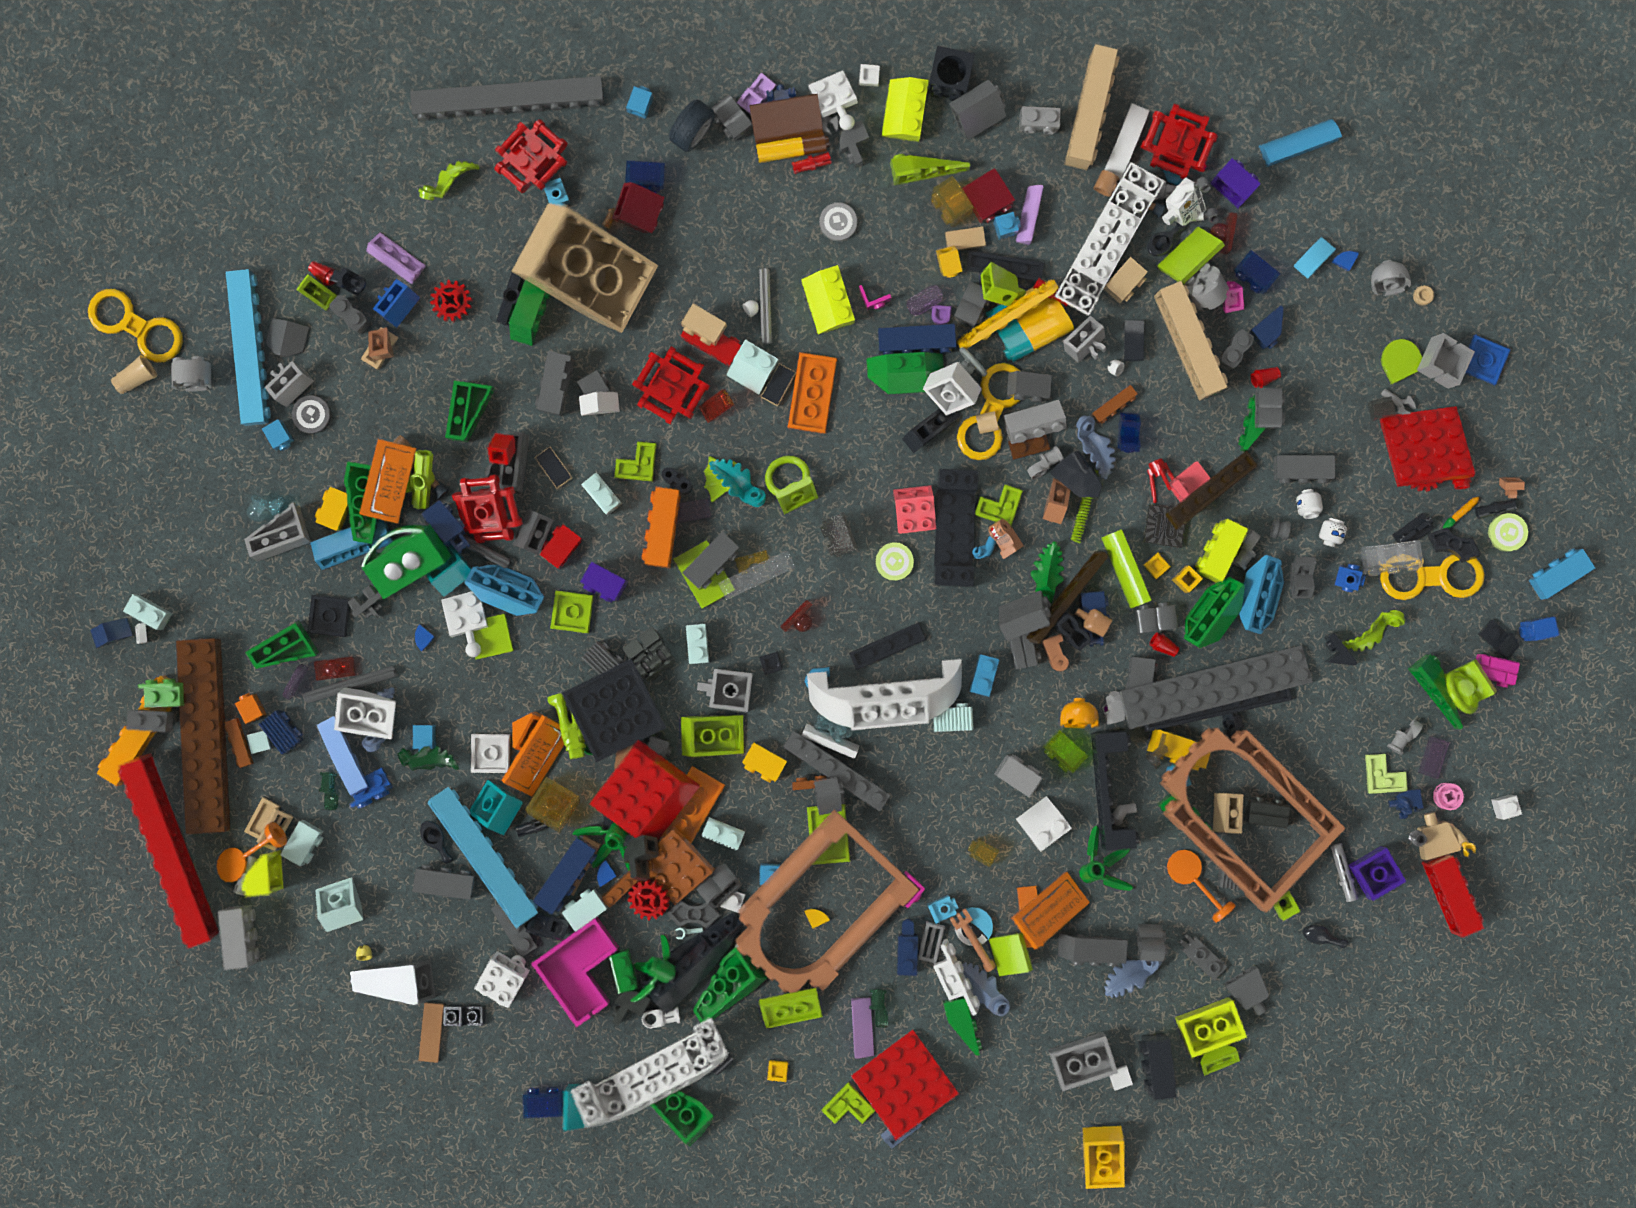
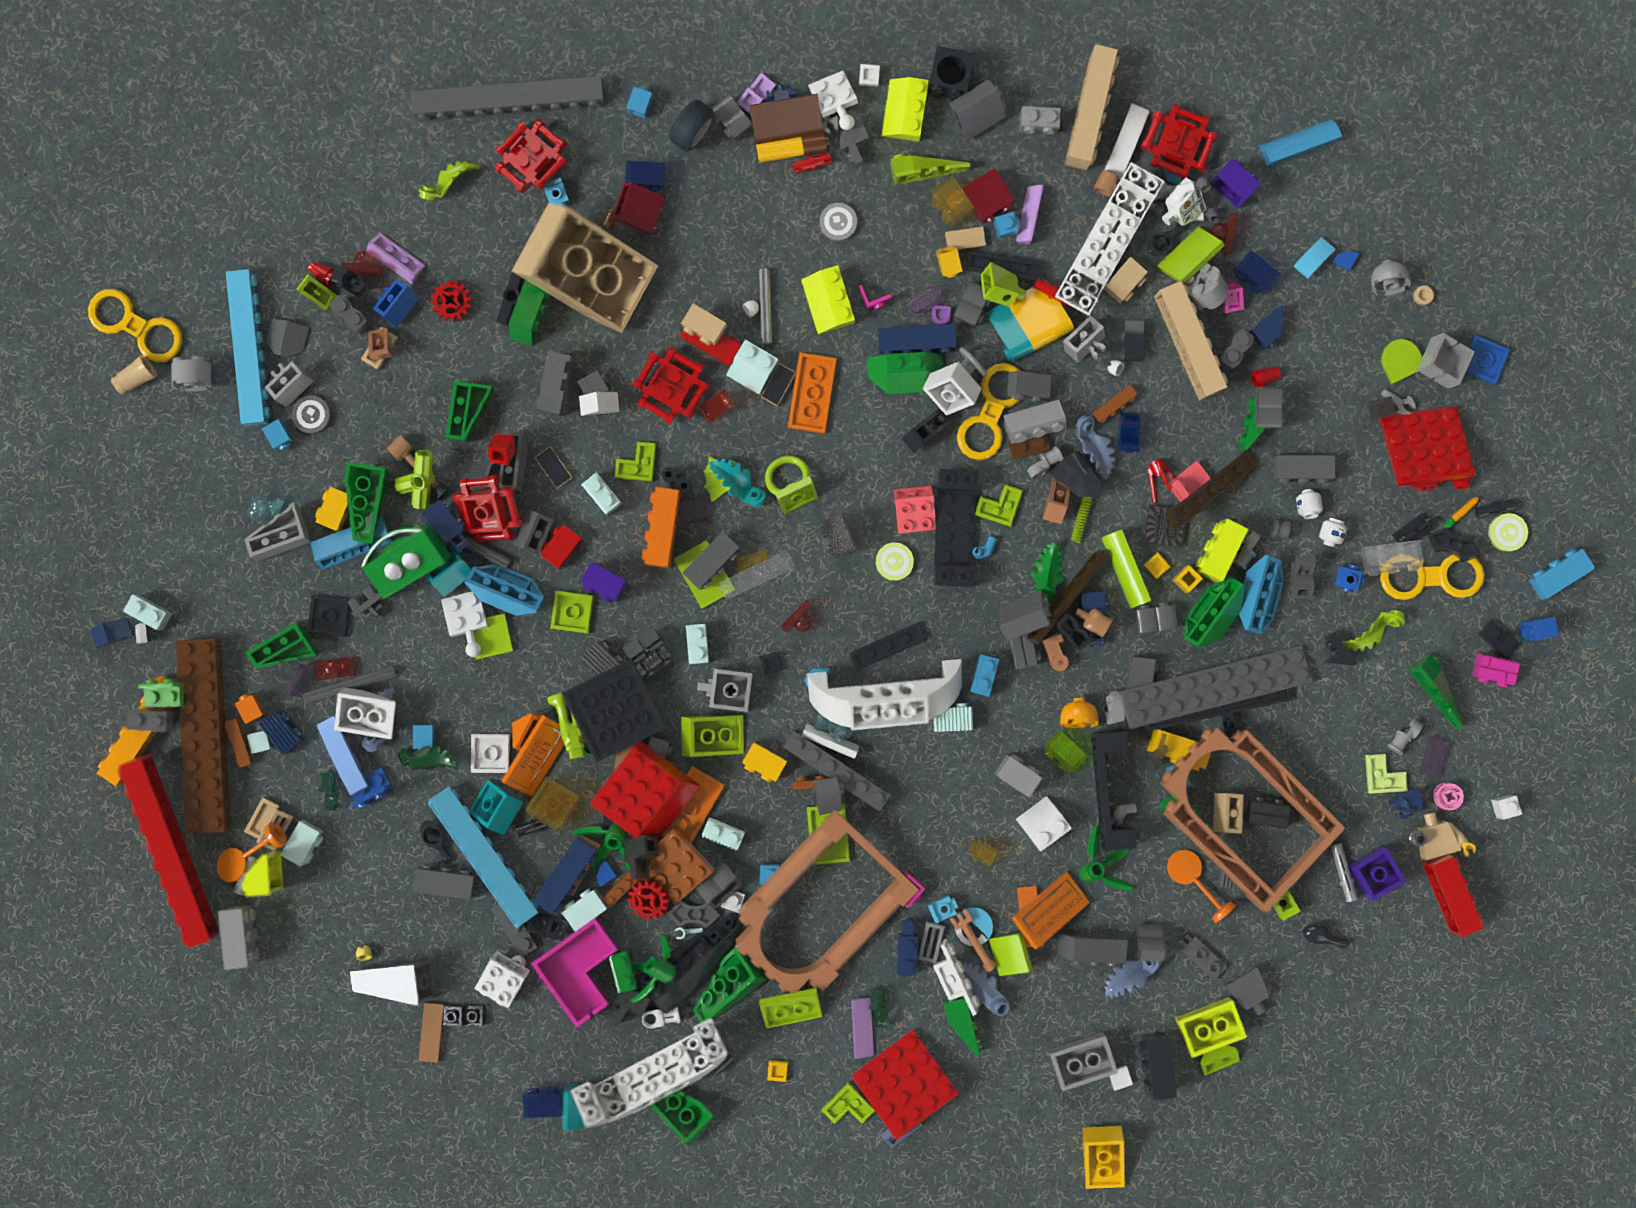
light aqua slope [316,877,363,932] -> none
orange tile [360,439,416,524] -> none
blue tile [415,624,435,651] -> none
yellow tile [804,909,830,929] -> none
yellow plate [957,279,1058,349] -> none
tan brick [976,411,999,434] -> none
nougat leg [989,519,1024,559] -> none
red cone [1149,632,1179,657] -> none
lime tile [1444,659,1497,714] -> none
nougat tile [1499,477,1525,498] -> none
none -> clear red tile [341,250,384,276]

